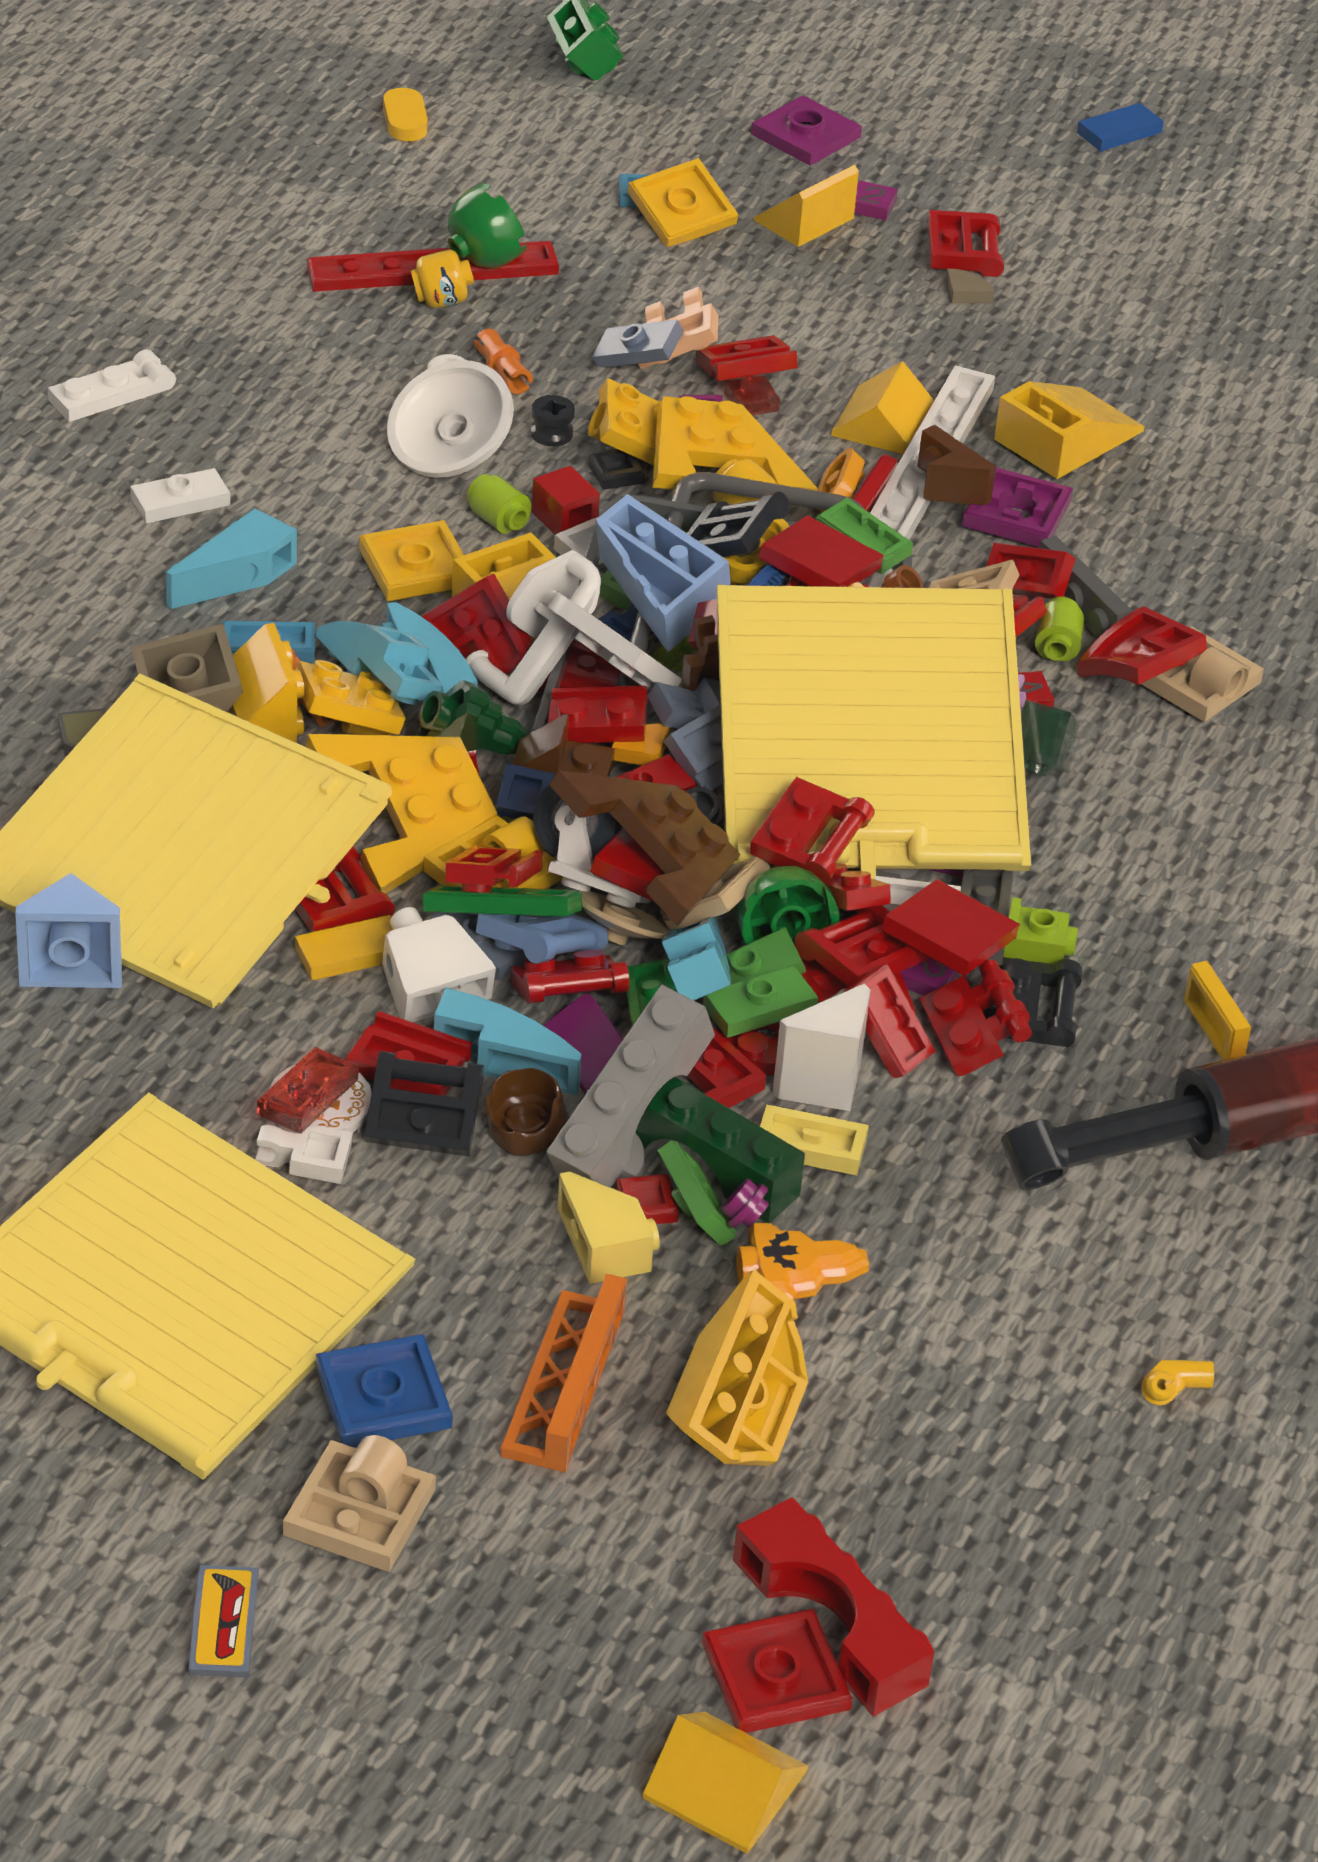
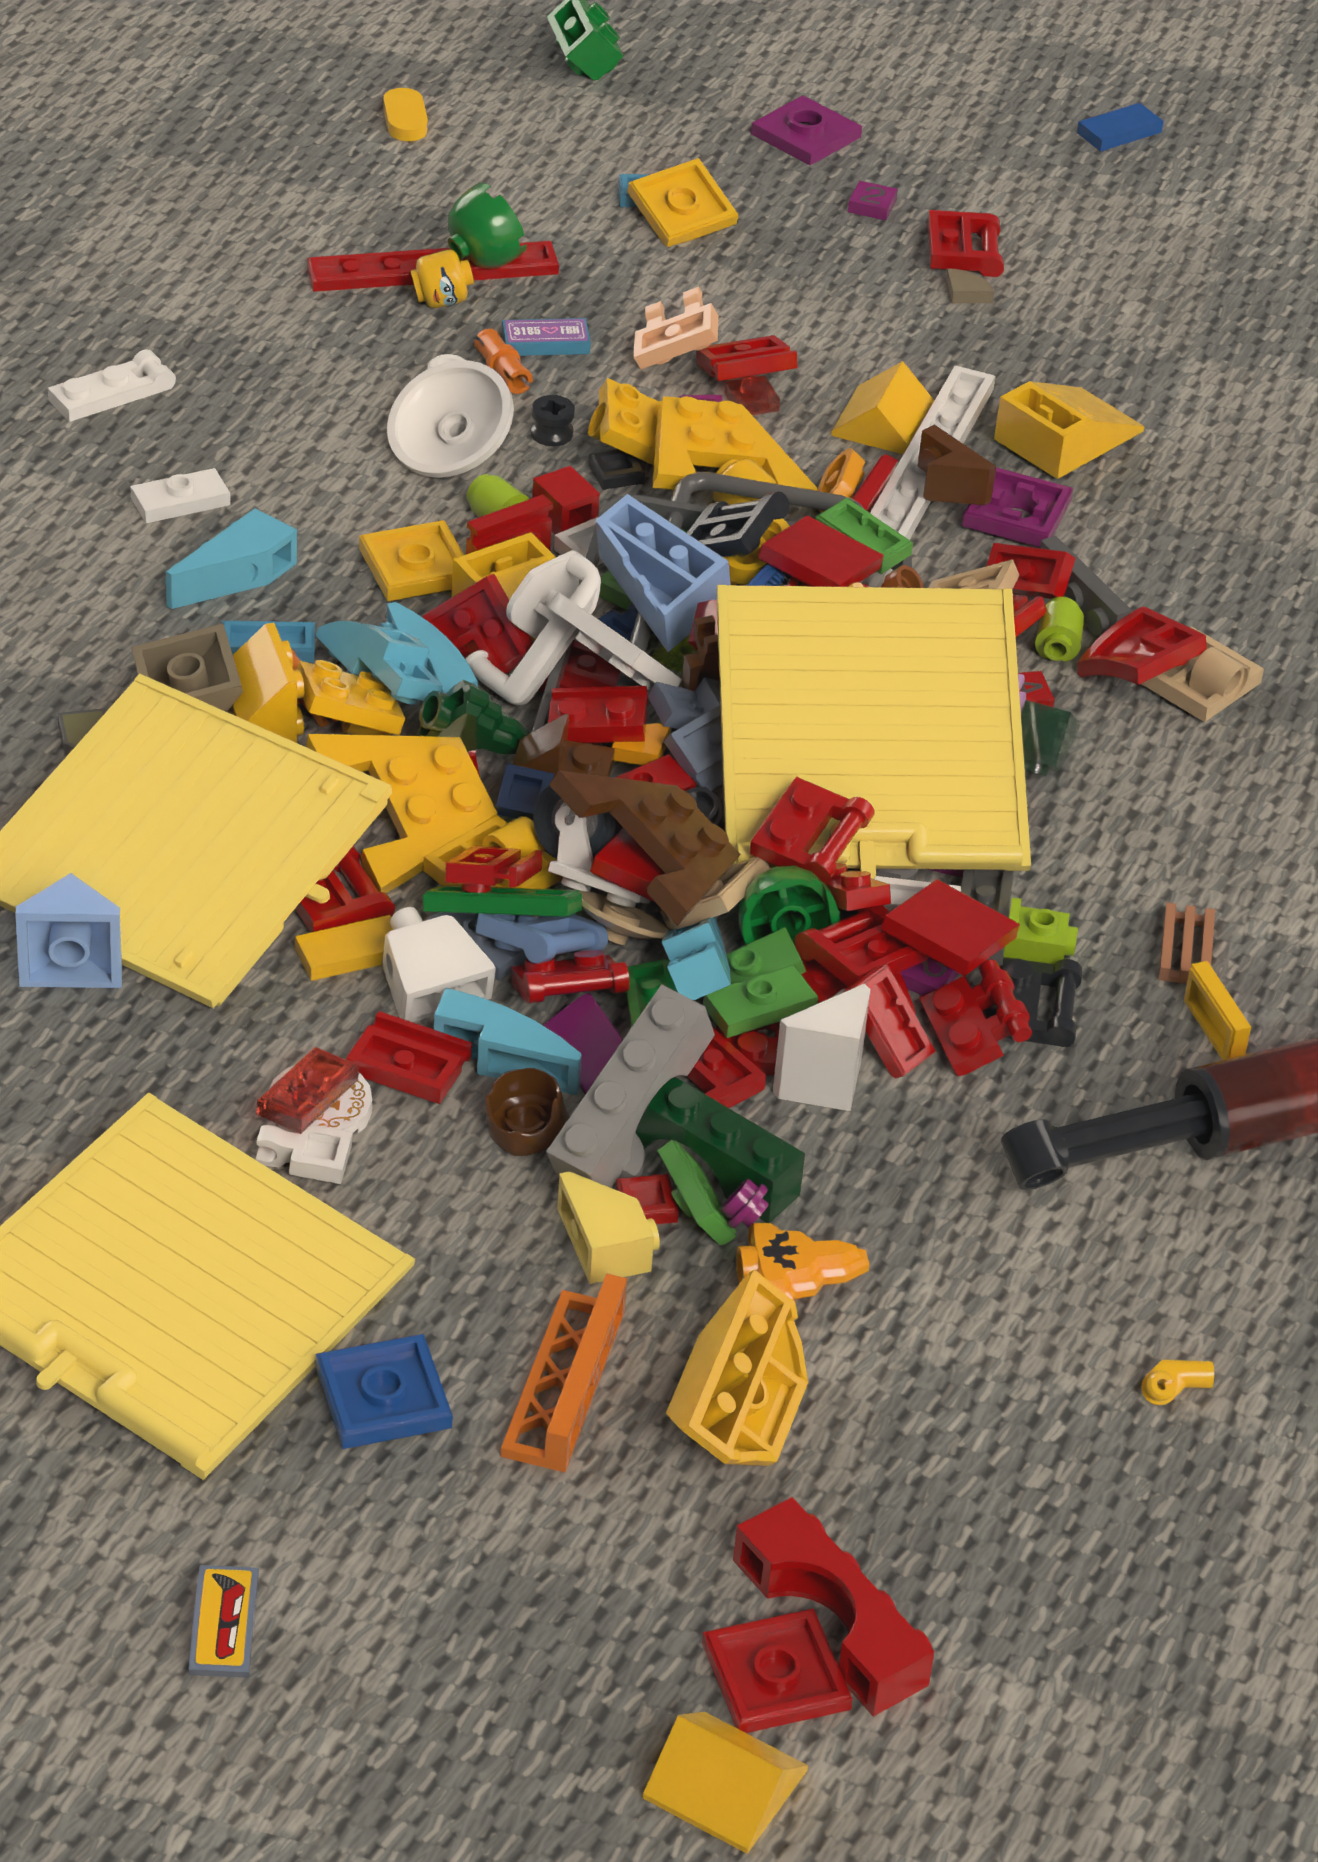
tan plate [283,1435,436,1572] -> none
black plate [364,1051,484,1157] -> none
sand blue plate [592,319,684,368] -> none
yellow slope [753,165,859,247] -> none
light yellow plate [760,1104,869,1176] -> none
none -> red plate [466,494,553,554]
none -> tile [502,318,591,356]
none -> nougat tile [1158,902,1215,984]

